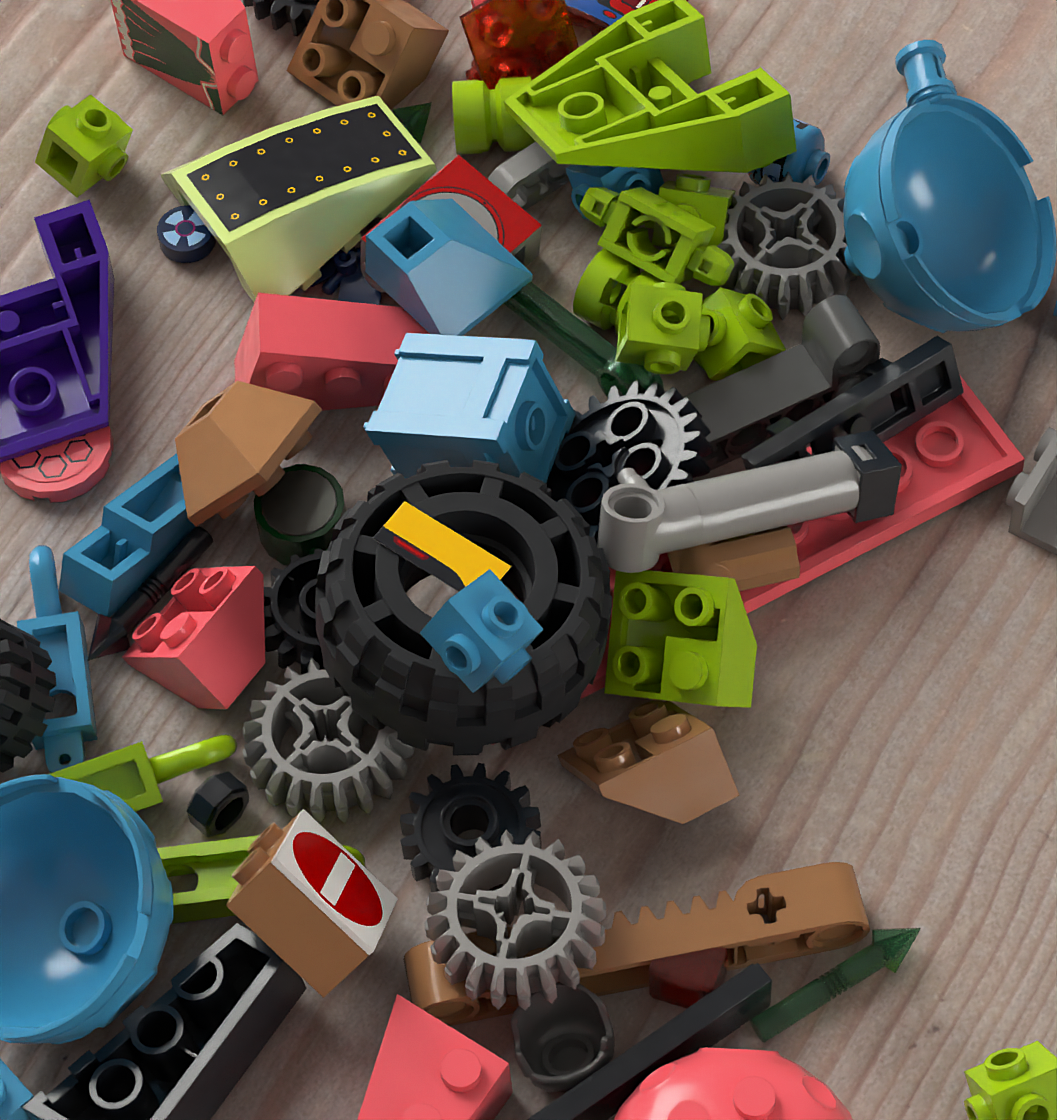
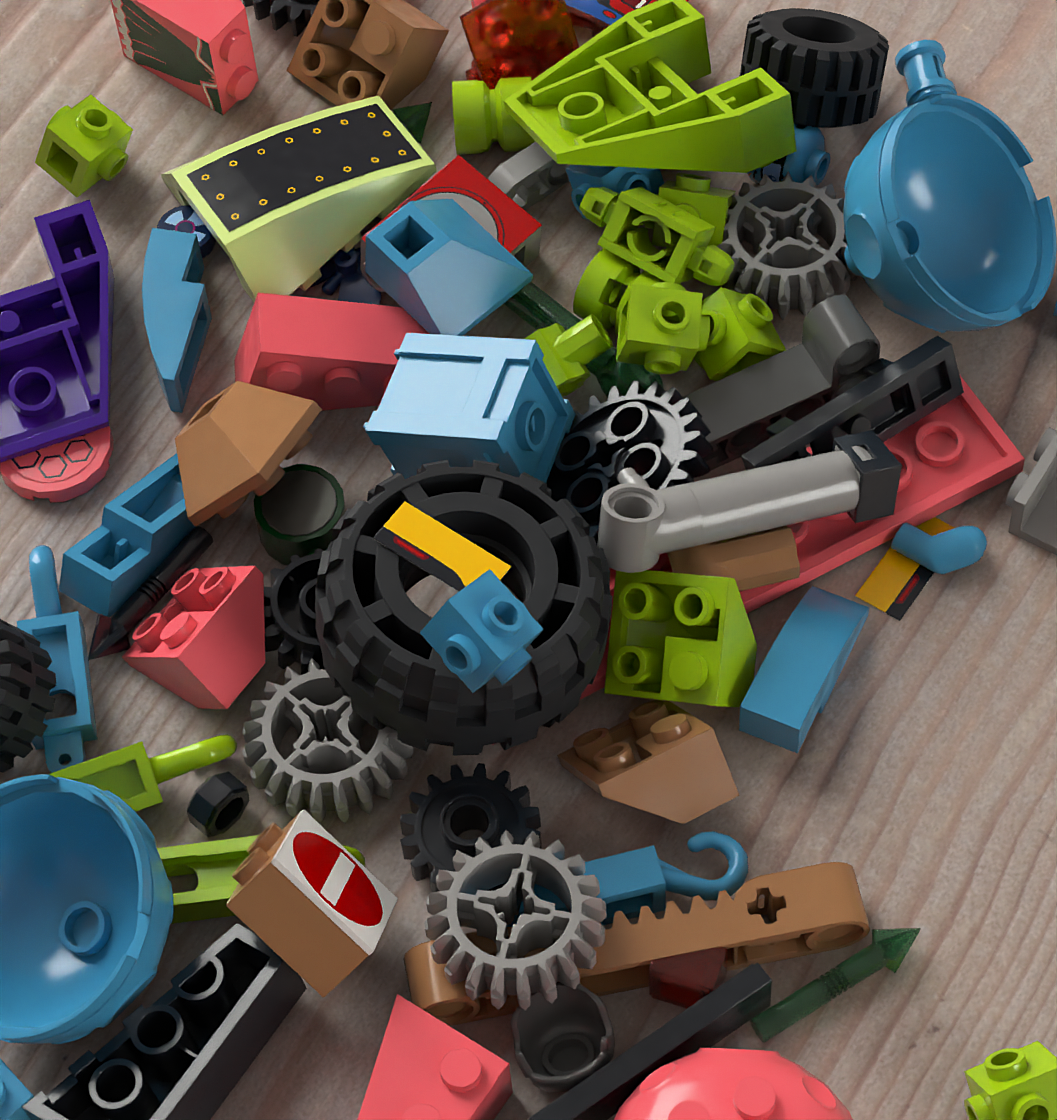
none -> dark azure slope [142,228,212,413]
none -> dark azure piece [507,831,748,927]
none -> lime axle [525,314,613,397]
none -> black tyre [739,8,889,128]
none -> dark azure slope [739,586,870,753]
none -> yellow sticker [855,517,955,621]
none -> dark azure arm [891,523,987,574]

